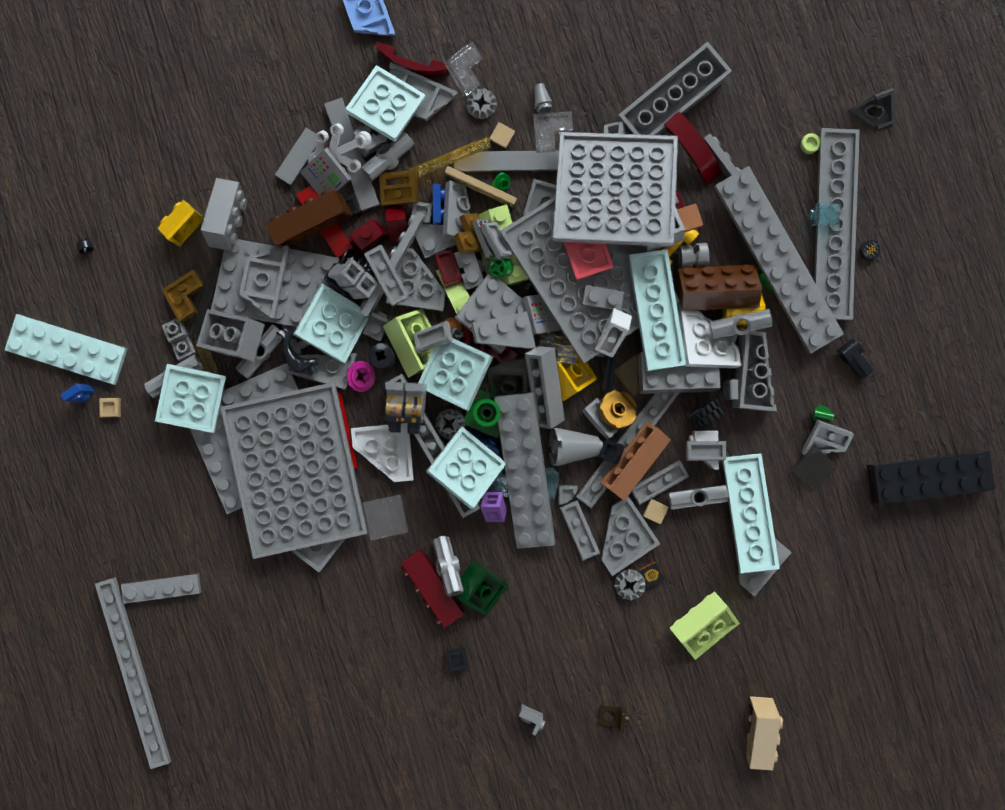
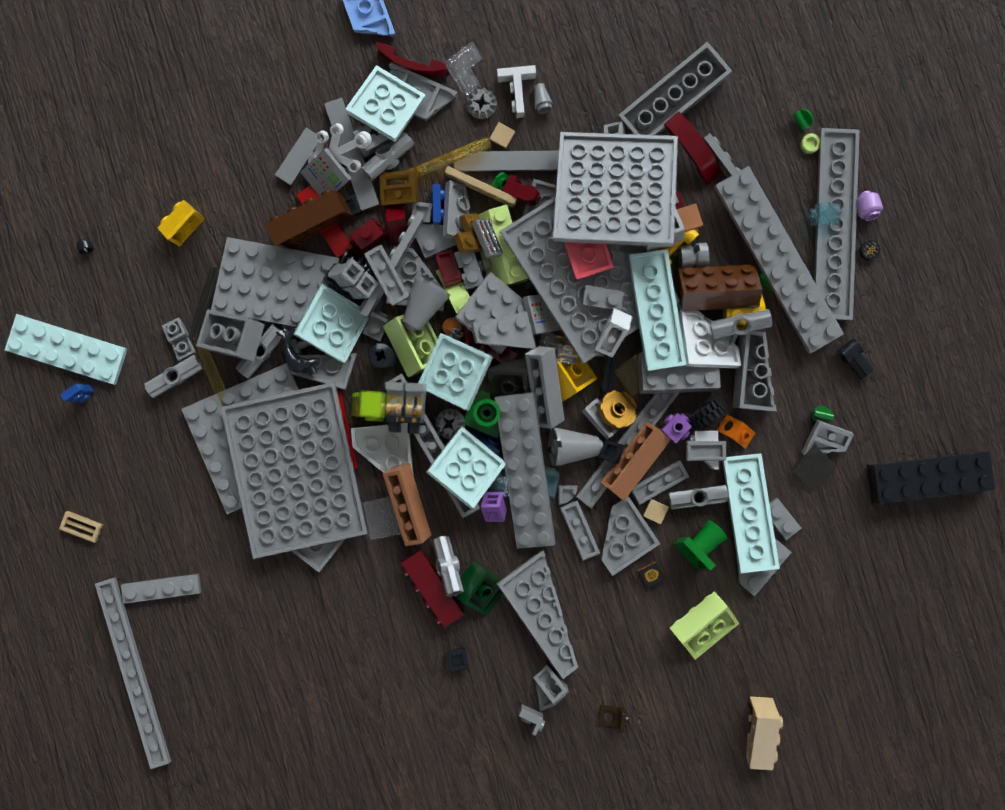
tan tile [99,398,121,418] -> none
light aqua plate [155,364,226,433] -> none
pearl gold plate [162,270,205,323] -> none
light grey brick [201,178,247,251] -> none
light grey wing [239,246,290,320] -> none
dark pink gear [346,361,375,392] -> none
light grey tile [413,321,453,353] -> none
light grey tile [480,222,514,259] -> none
green wheel [489,258,514,278] -> none
clear plate [533,111,573,153] -> none
light grey gear [614,569,645,601] -> none
light grey tile [723,379,738,400] -> none
dark grey slope [849,88,895,129] -> none
none -> tan tile [59,511,104,543]
none -> lime wedge [351,391,387,422]
none -> nougat brick [383,463,431,546]
none -> light grey cone [403,276,451,332]
none -> light grey wing [496,550,578,679]
none -> white bracket [497,65,536,118]
none -> dark red leg [502,174,541,206]
none -> light grey slope [533,665,569,712]
none -> medium lavender brick [660,413,692,443]
none -> green plant [672,520,728,571]
none -> orange bracket [717,415,755,449]
none -> light grey plate [769,498,801,540]
none -> green plate [793,108,813,131]
none -> lavender head [856,191,883,221]

